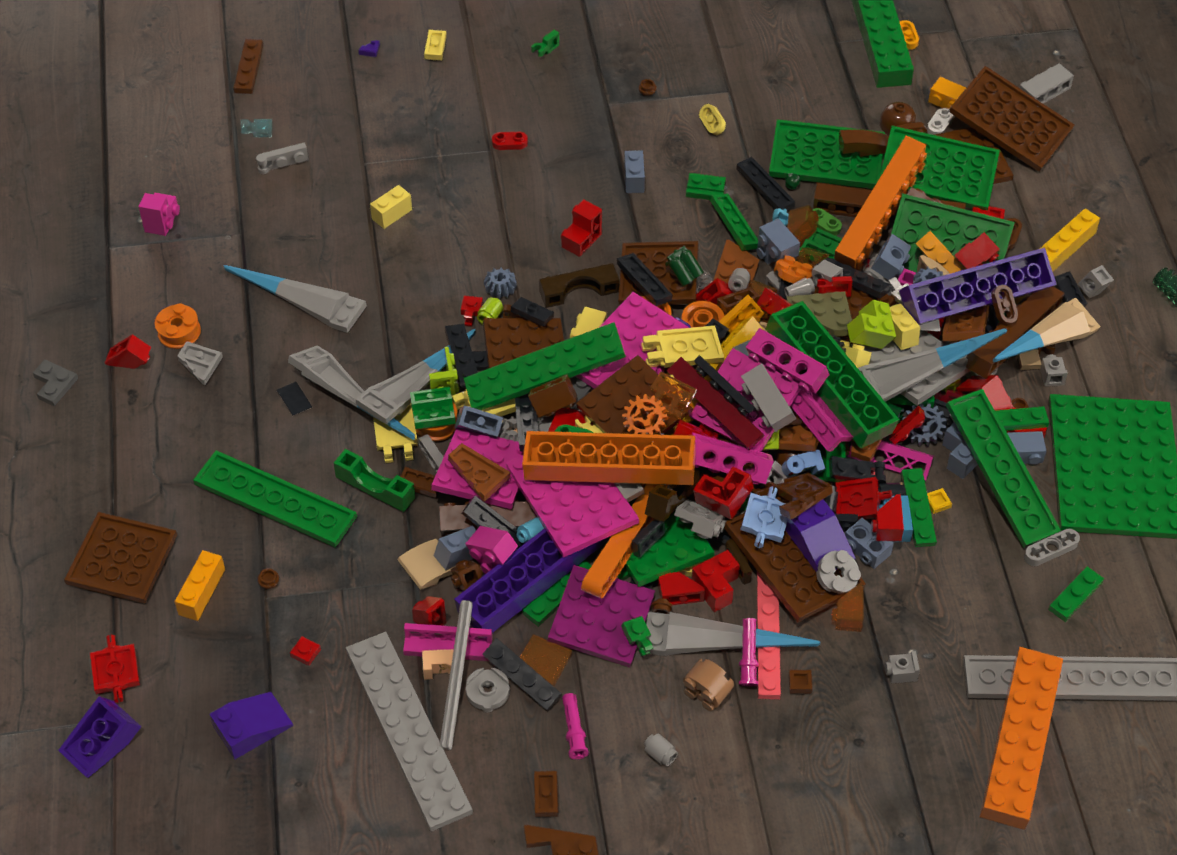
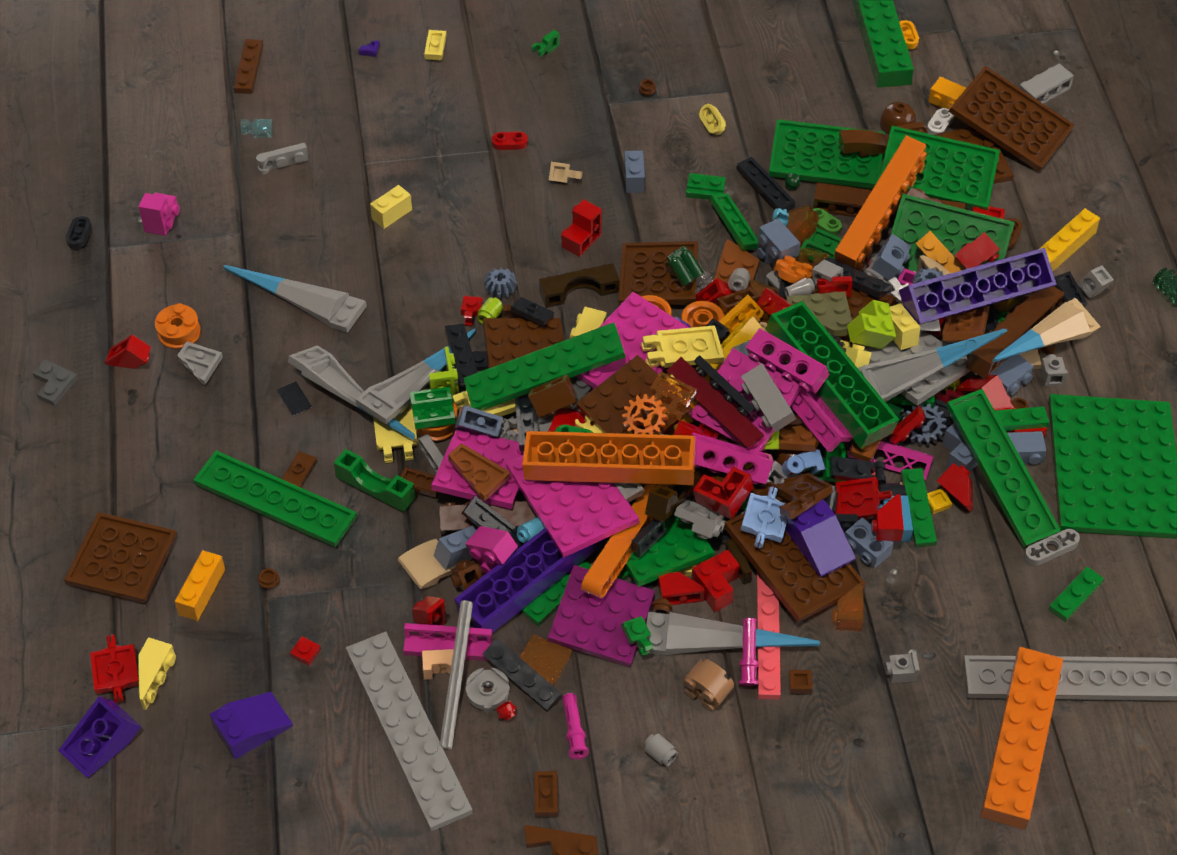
black plate [617,253,673,306] -> none
light grey plate [817,550,861,594] -> none
reddish brown plate [991,285,1018,325] -> none
none -> black plate [66,216,92,249]
none -> light yellow slope [138,637,176,710]
none -> reddish brown plate [282,451,318,488]
none -> red plate [496,701,517,721]
none -> tan plate [549,162,582,183]
none -> red slope [937,463,973,512]
none -> sand blue brick [991,354,1034,396]

